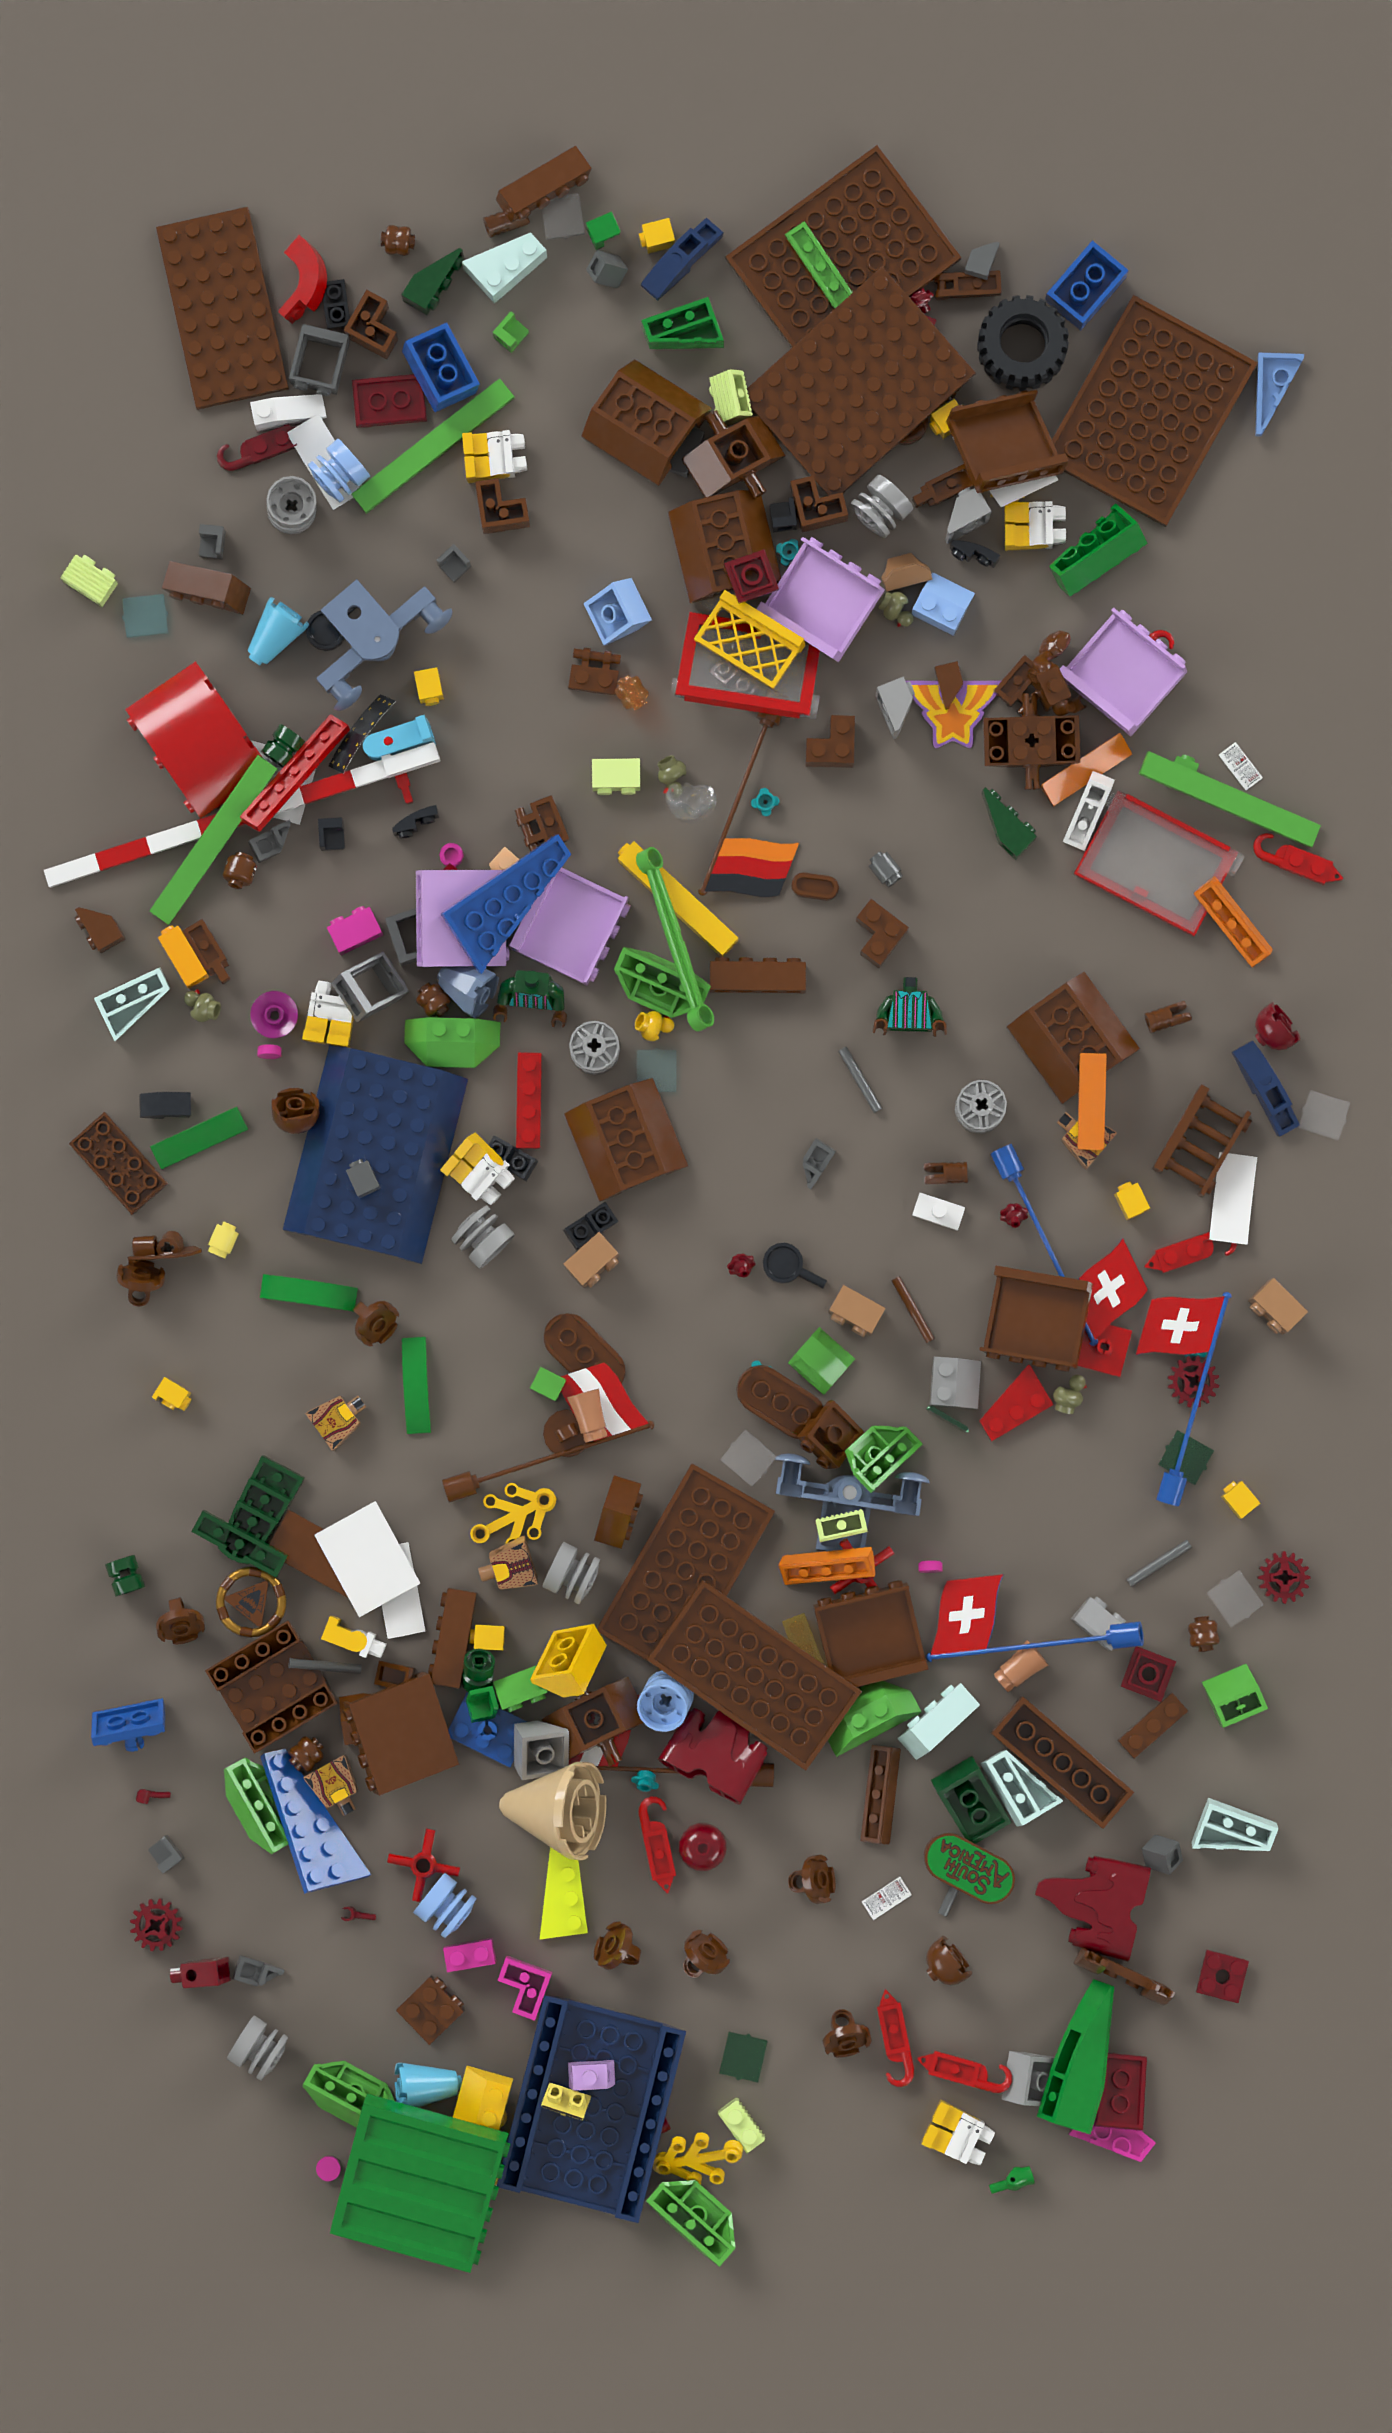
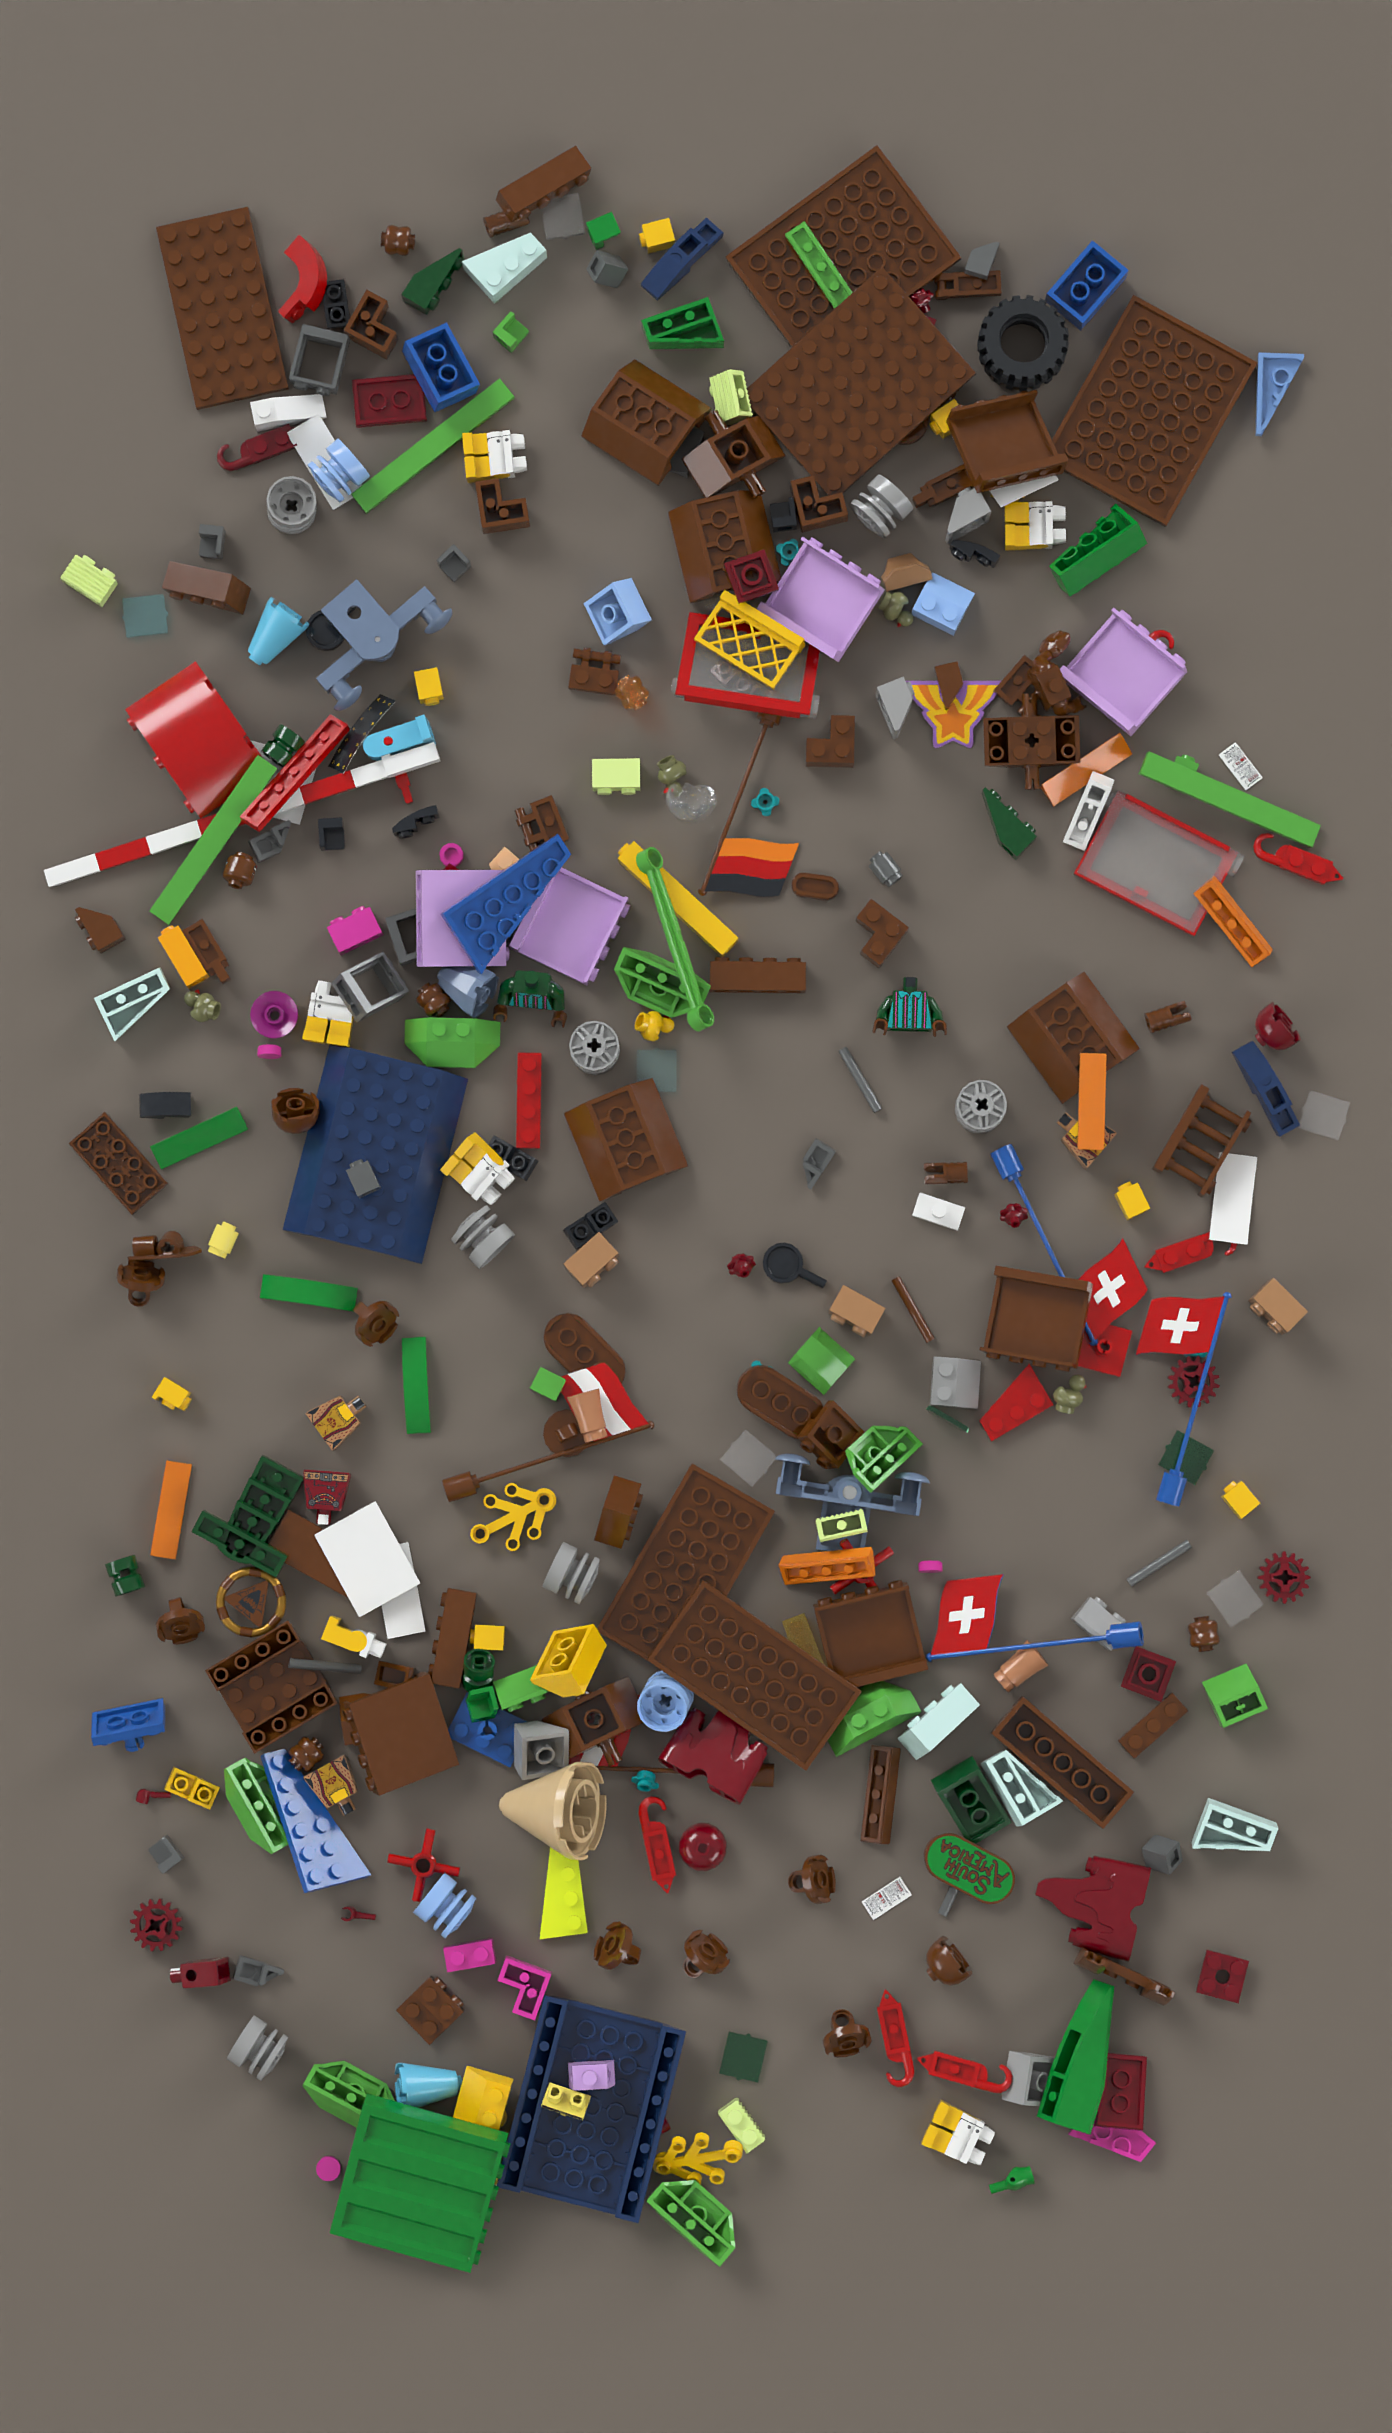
torso [478,1536,538,1589] -> none
none -> orange slope [150,1460,192,1560]
none -> yellow slope [164,1767,220,1810]
none -> torso [303,1469,351,1525]

